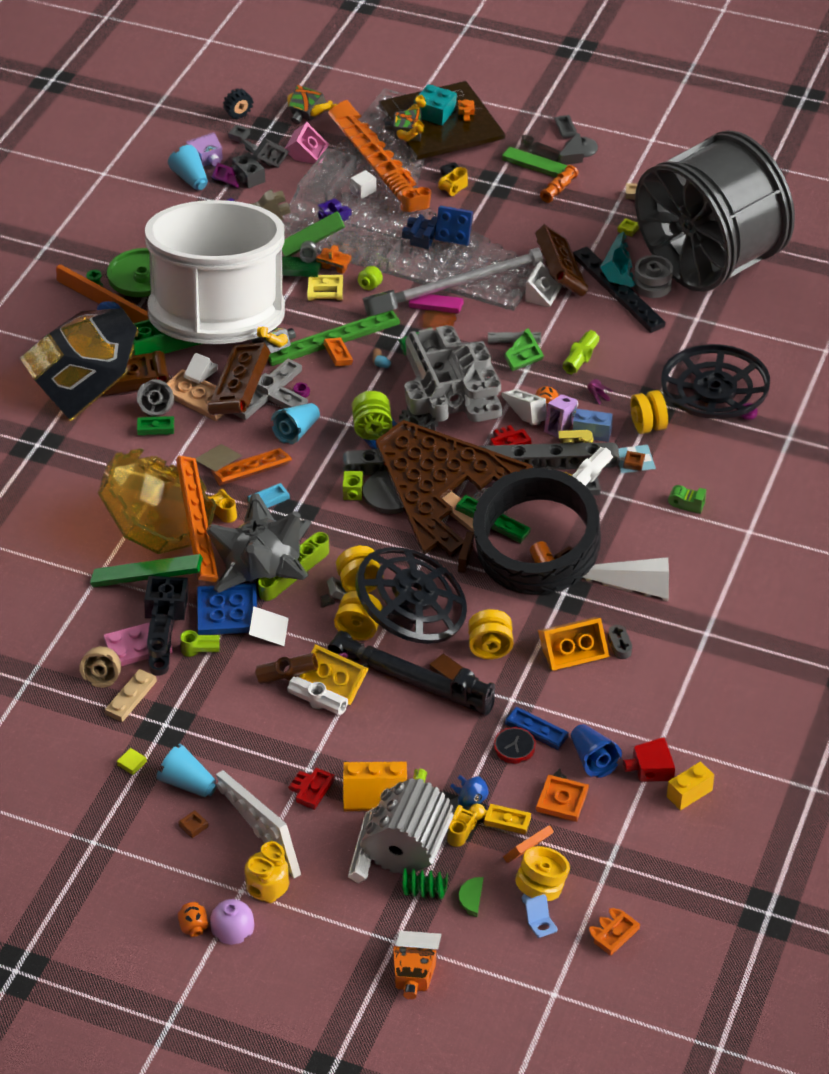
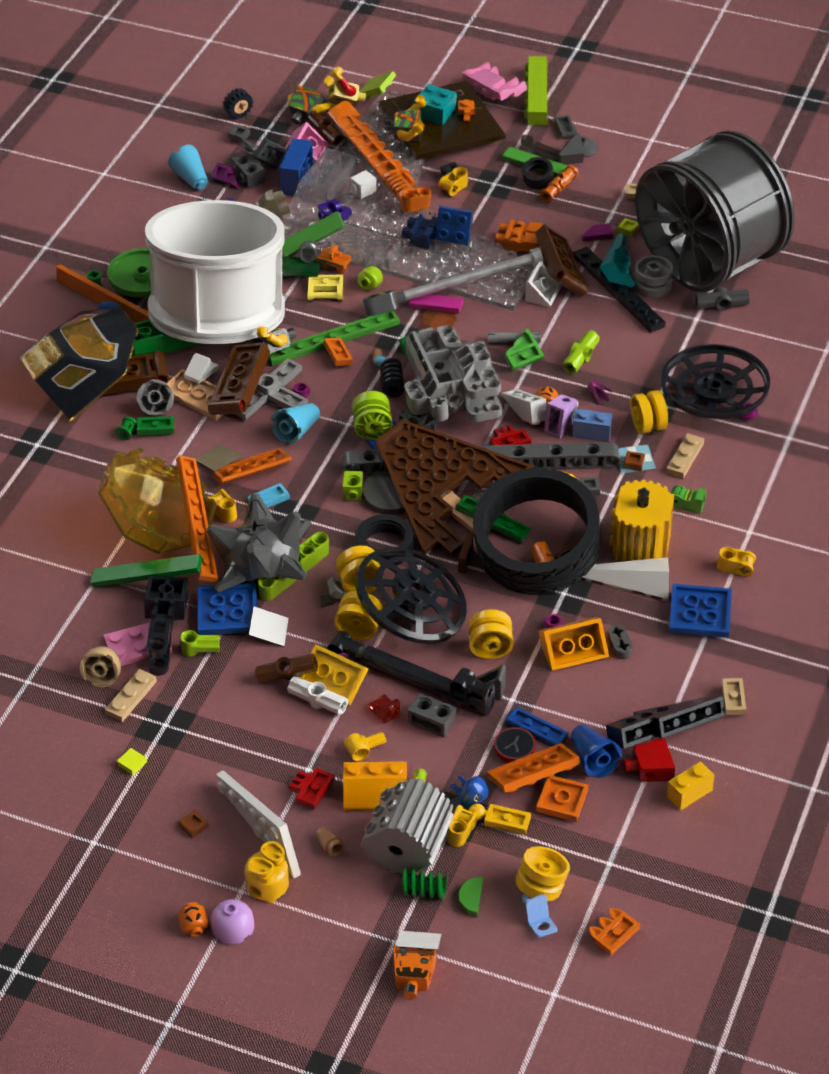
medium azure cone [156,744,217,797] -> none
lavender torso [186,132,223,167] -> none
white piece [348,808,374,883] -> none
reddish brown tile [429,653,463,680] -> none
orange tile [503,825,553,863] -> none
light yellow plate [559,430,594,443] -> none
white piece [572,447,613,486] -> none
none -> green bush [115,416,137,440]
none -> blue brick [278,138,314,197]
none -> reddish brown piece [307,110,345,147]
none -> medium nougat cone [315,827,344,857]
none -> torso [324,66,366,105]
none -> yellow axle [344,732,386,761]
none -> black tyre [356,514,414,566]
none -> lime tile [360,71,396,99]
none -> clear red bracket [369,694,400,724]
none -> black piece [380,358,404,397]
none -> dark grey brick [408,693,456,738]
none -> bright pink bracket [462,62,527,101]
none -> dark grey slope [477,665,506,700]
none -> orange plate [487,743,580,793]
none -> orange hips [495,219,544,252]
none -> black tyre [522,157,554,189]
none -> lime brick [525,56,547,125]
none -> magenta plate [543,614,563,629]
none -> magenta tile [582,223,613,241]
none -> black brick [606,695,725,749]
none -> yellow piece [609,480,674,562]
none -> tan plate [666,433,704,479]
none -> blue plate [669,584,732,638]
none -> dark grey piece [695,287,750,311]
none -> yellow piece [717,547,756,577]
none -> tan plate [721,678,747,715]

